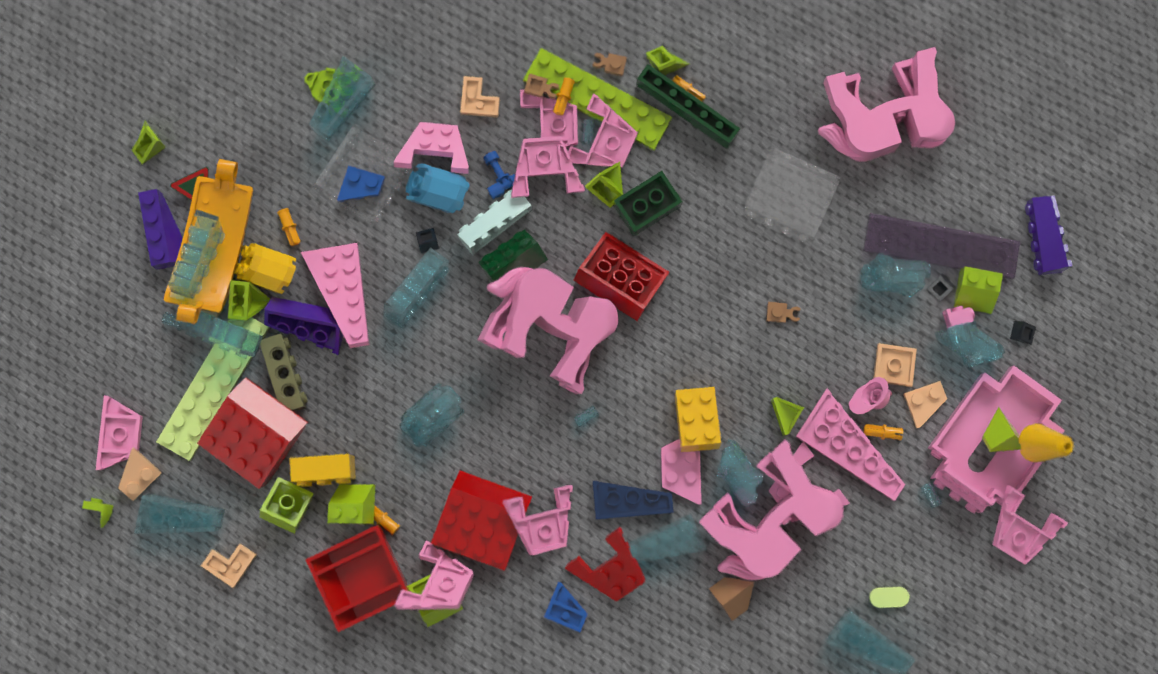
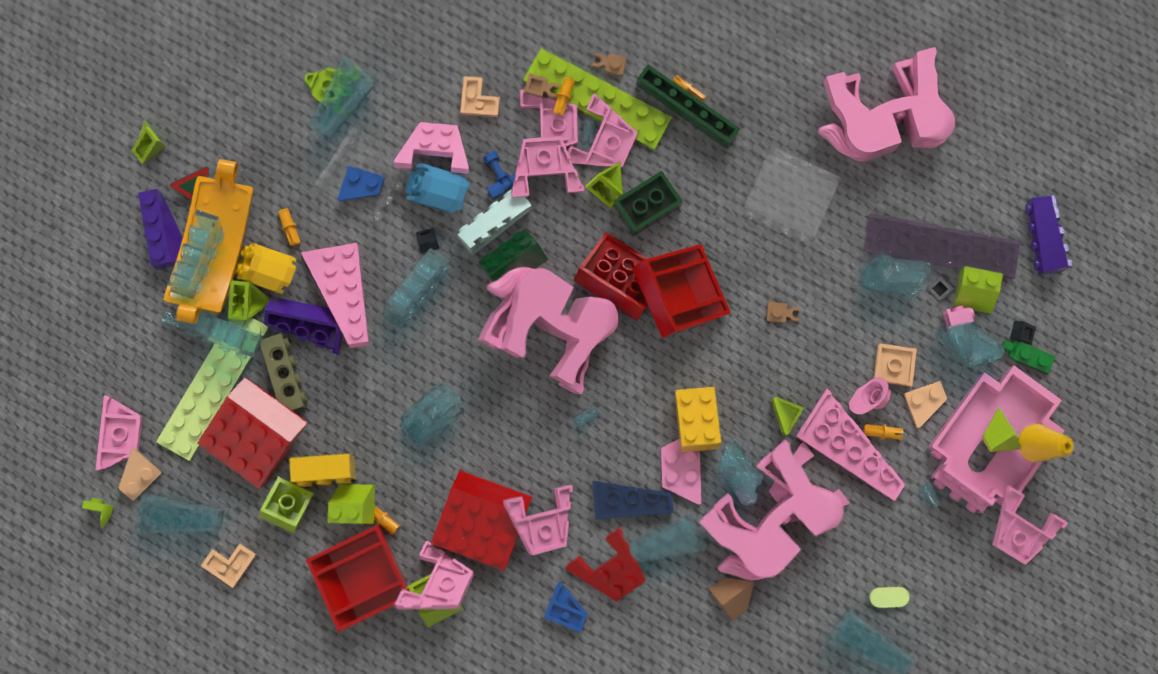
lime slope [646,46,689,75] -> none
none -> red slope [632,244,731,339]
none -> green hinge [1000,340,1056,374]

